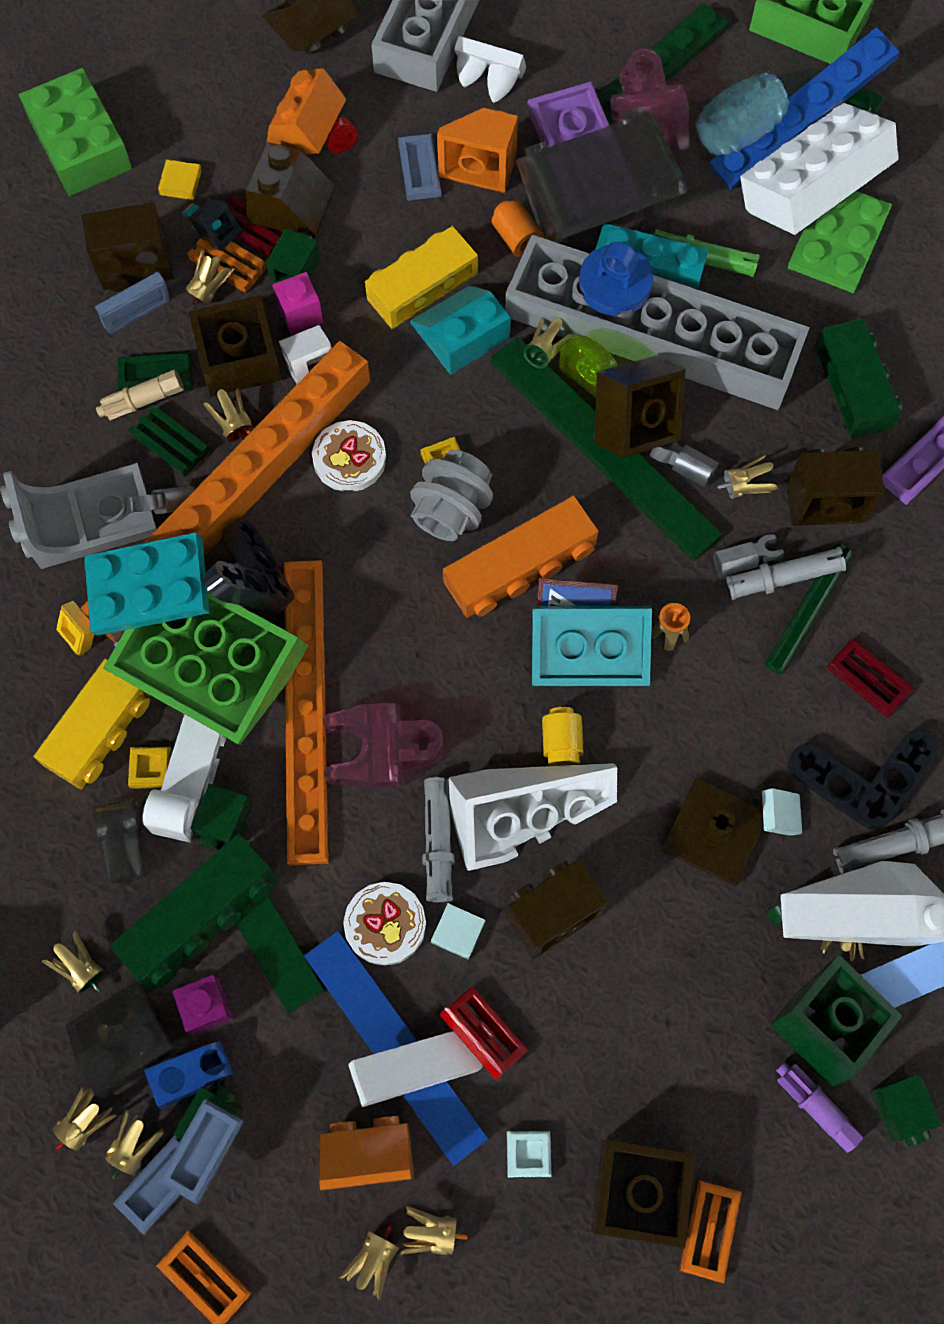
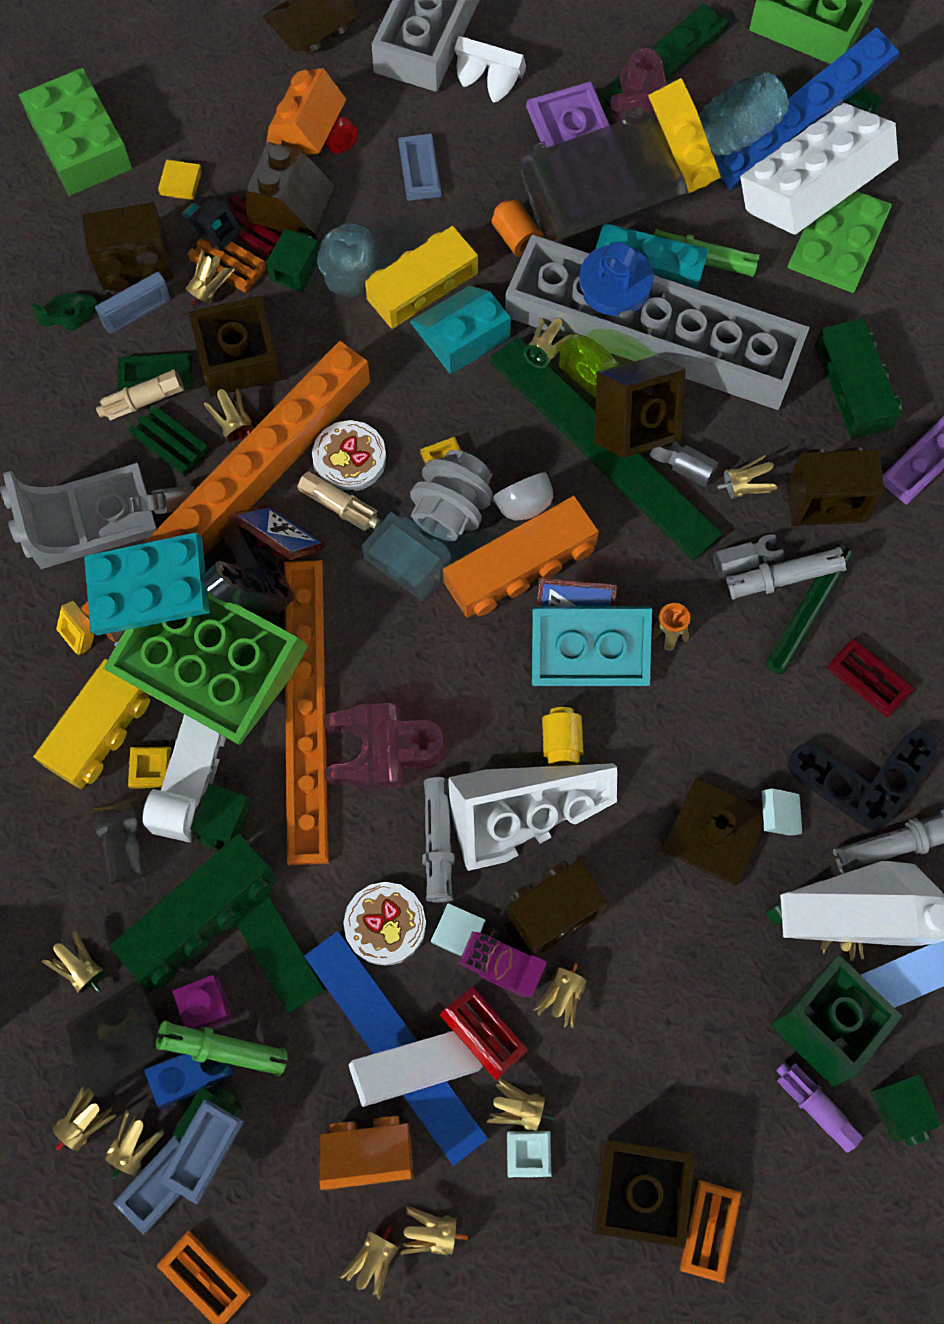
dark pink brick [272,272,323,335] -> none
white panel [279,325,332,384] -> none
orange slope [437,108,518,193] -> none
none -> dark green piece [31,293,99,331]
none -> bright green pin [156,1021,288,1076]
none -> piece [229,505,327,560]
none -> tan piece [297,471,381,531]
none -> clear light blue hair [317,223,379,297]
none -> clear light blue brick [362,512,451,602]
none -> magenta leg [458,931,547,997]
none -> pearl gold piece [487,1078,553,1131]
none -> light grey cap [492,472,554,521]
none -> pearl gold piece [533,963,587,1028]
none -> yellow brick [648,78,721,193]

